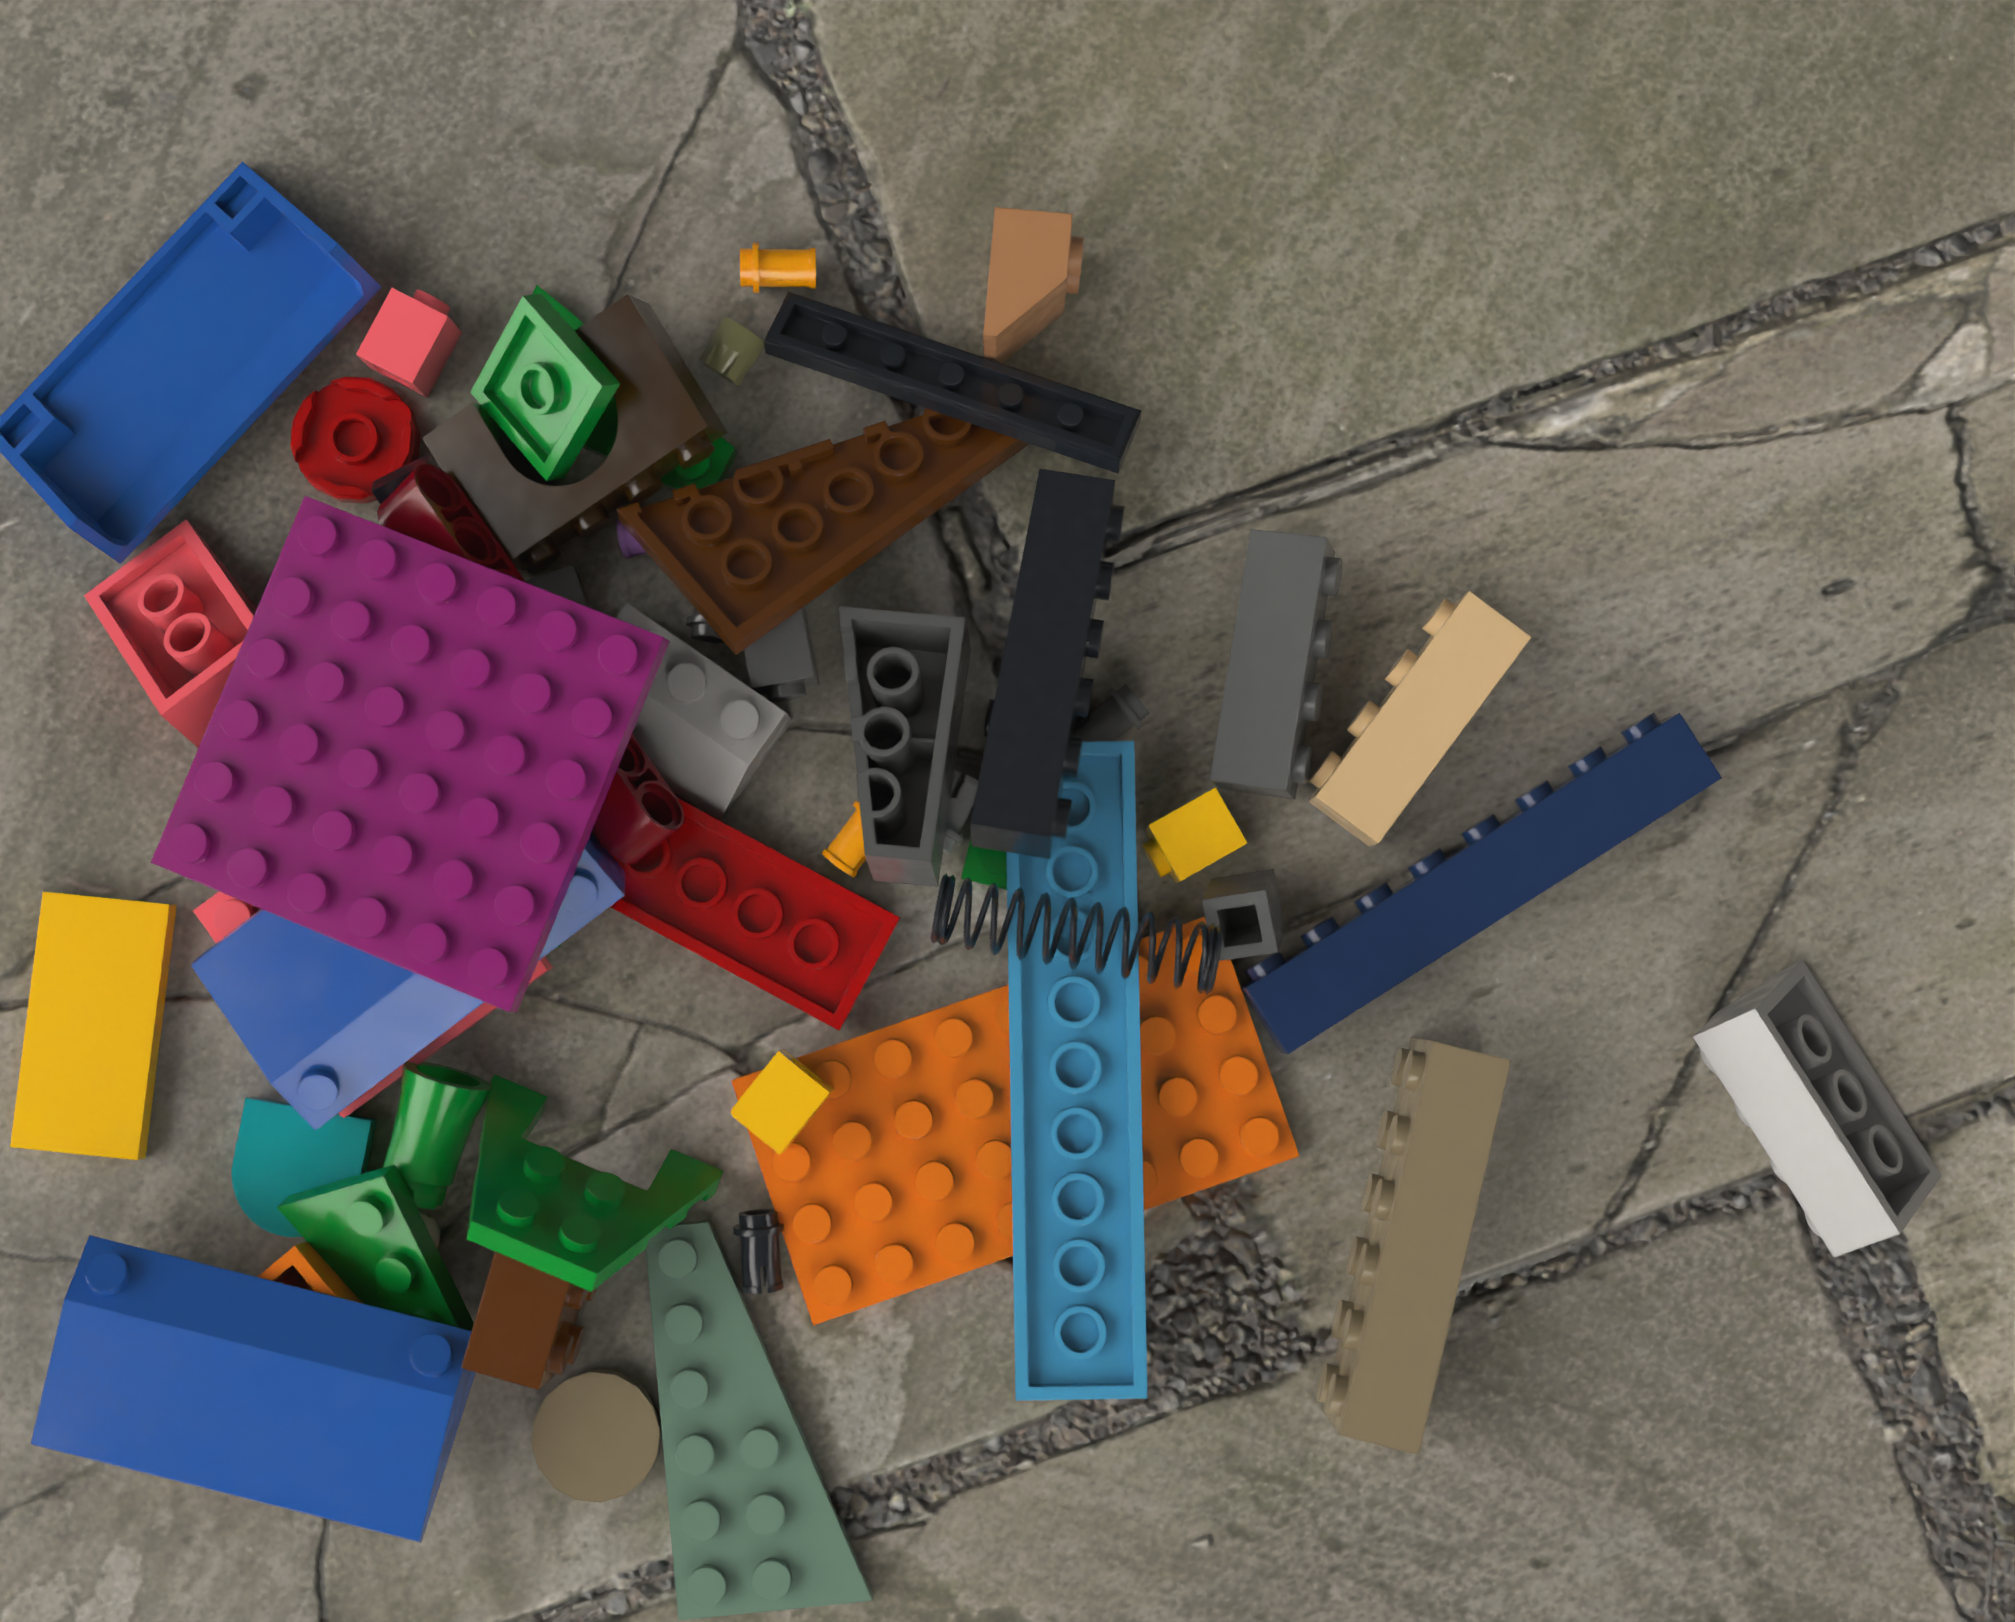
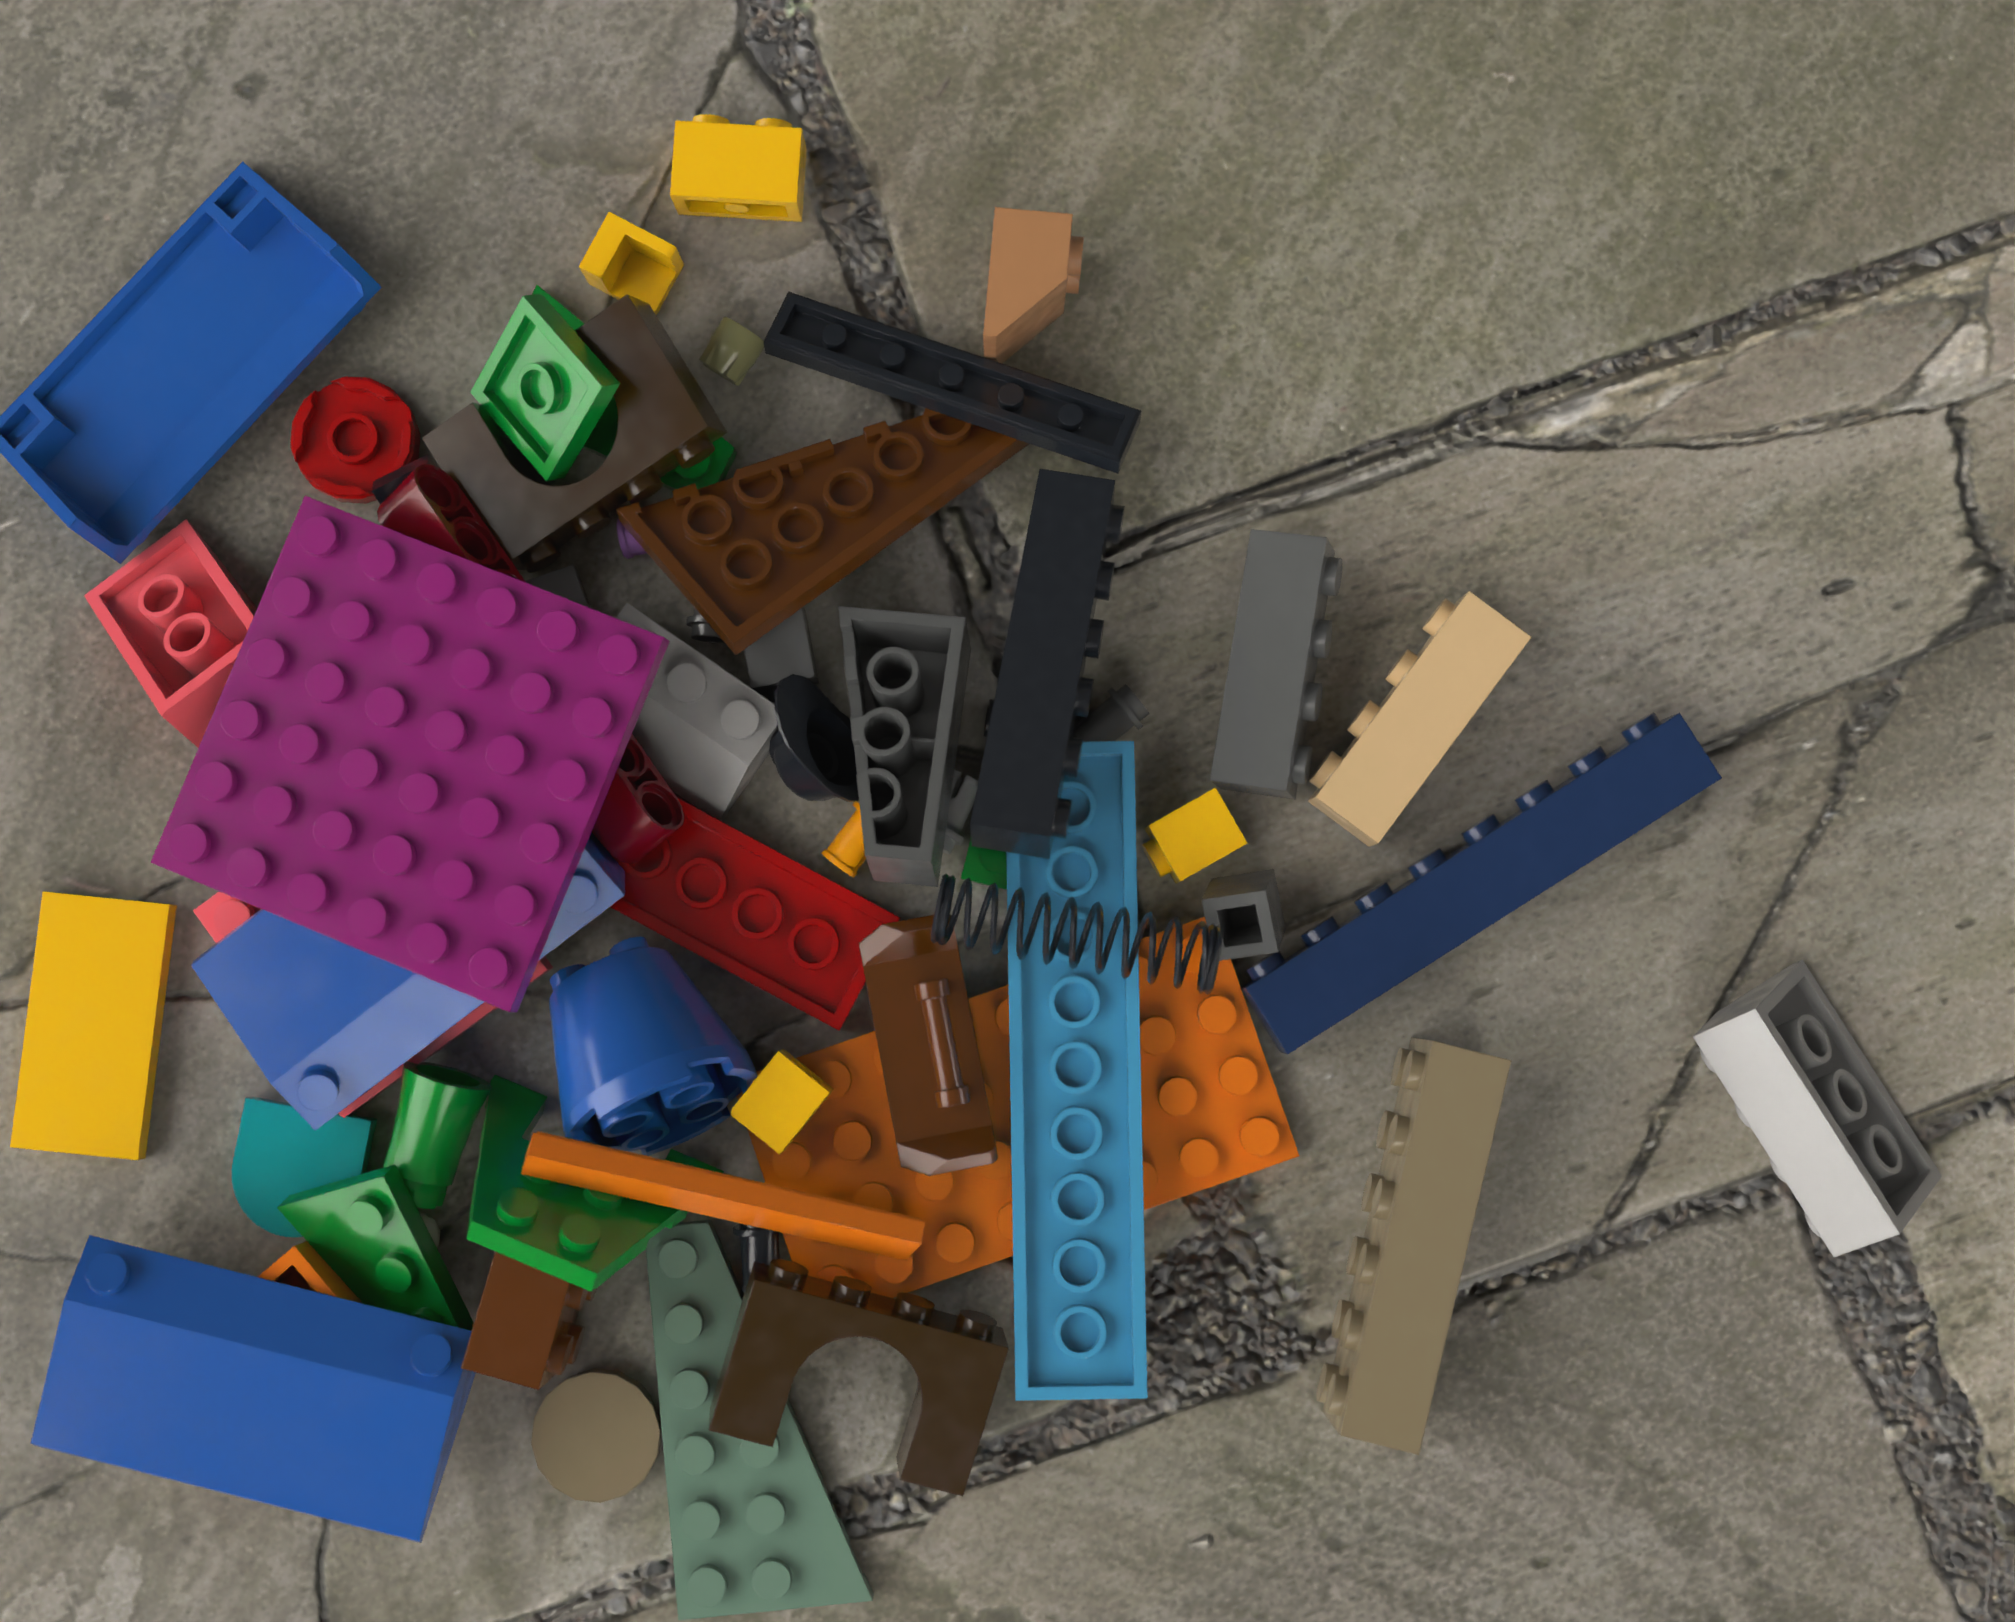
coral brick [356,288,462,398] -> none
light orange pin [740,242,816,293] -> none
none -> orange tile [521,1131,925,1260]
none -> blue cone [549,936,758,1156]
none -> yellow panel [579,212,684,315]
none -> yellow brick [670,114,807,222]
none -> dark brown arch [709,1259,1009,1496]
none -> black piece [769,674,859,802]
none -> reddish brown piece [859,914,998,1176]

